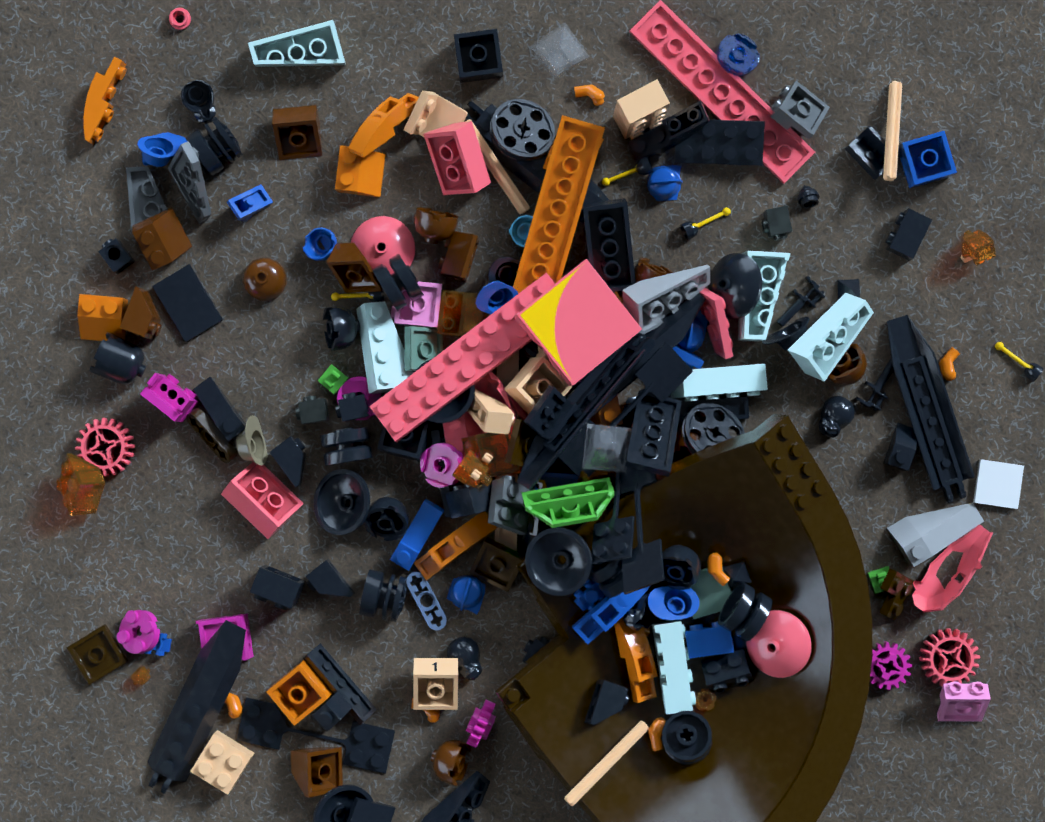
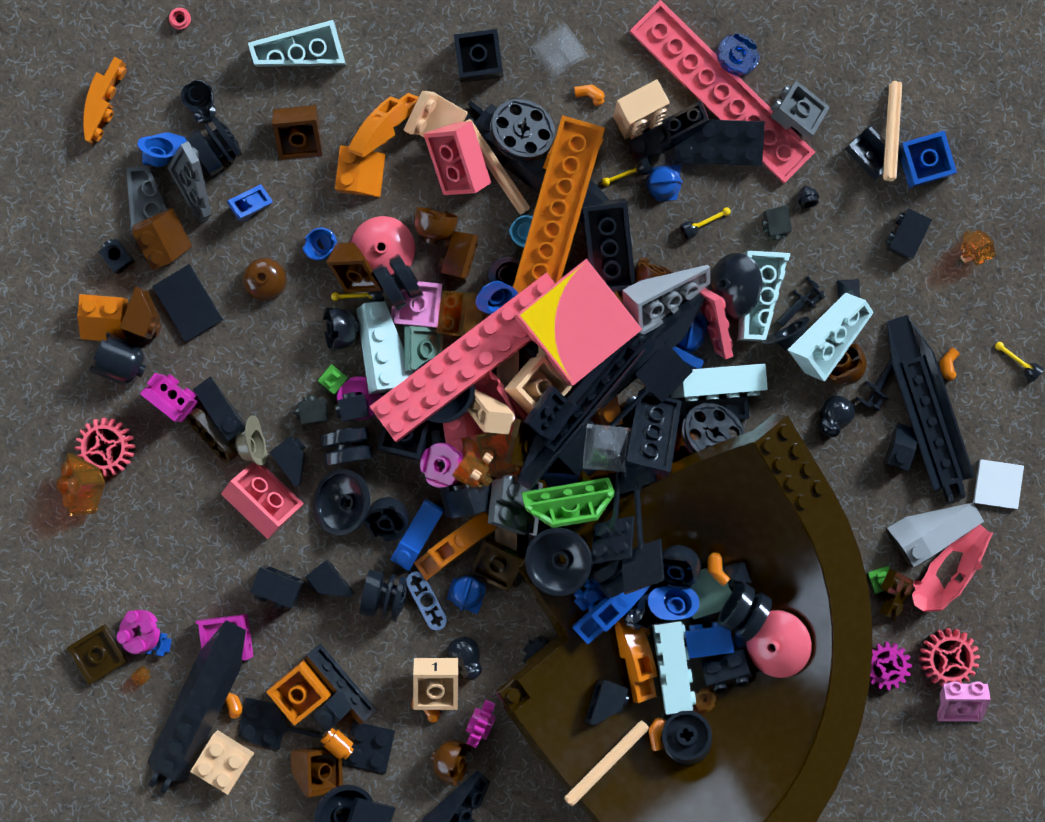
none -> orange brick [320,728,354,760]

